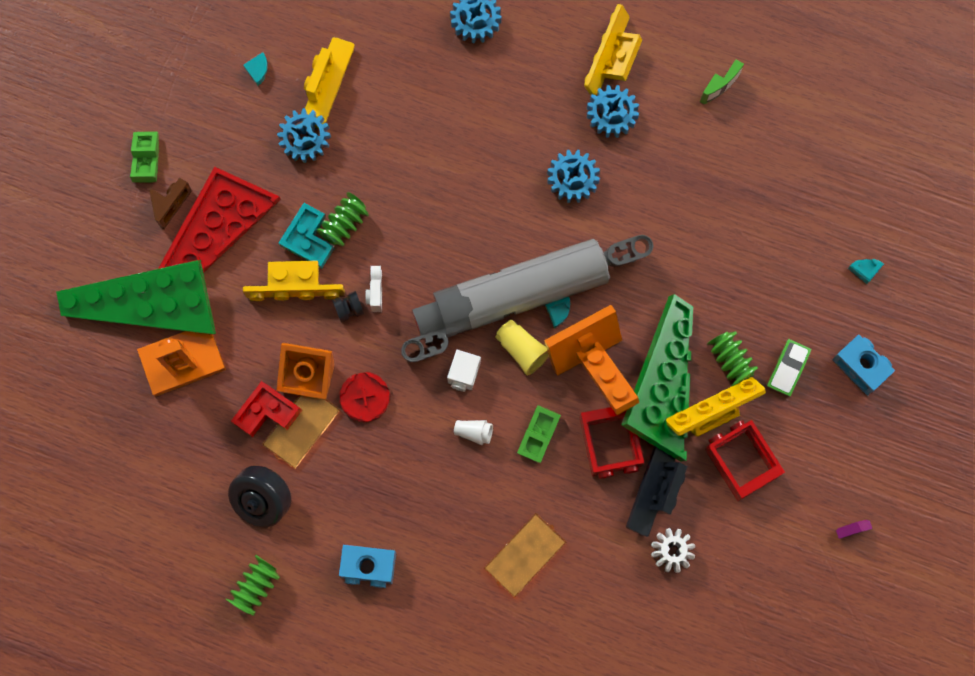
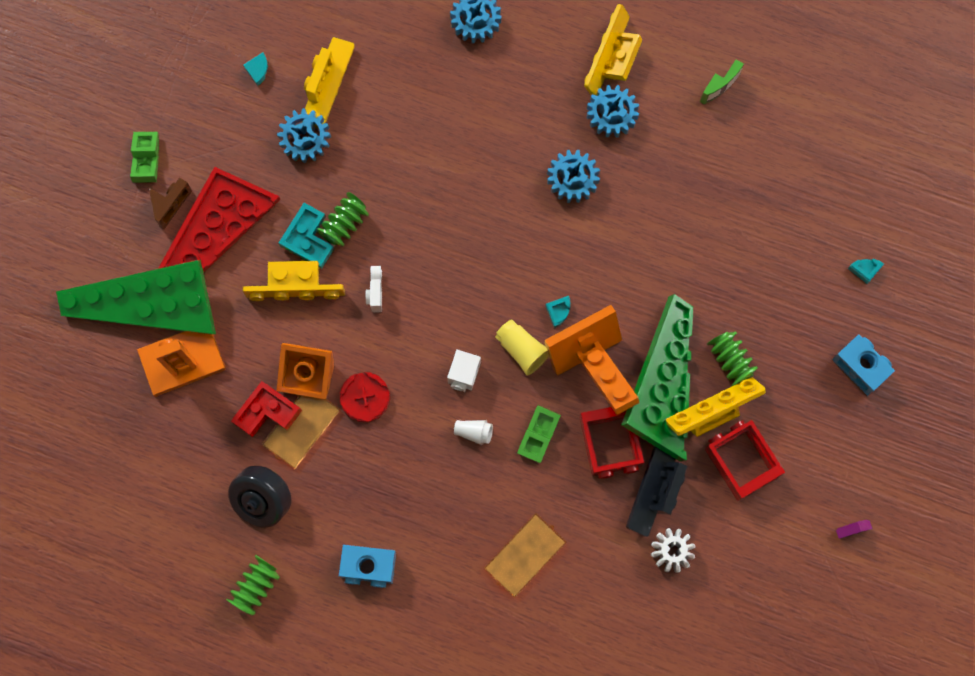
black wheel [332,291,364,323] -> none
light grey piece [401,235,654,363] -> none
slope [767,338,812,396] -> none

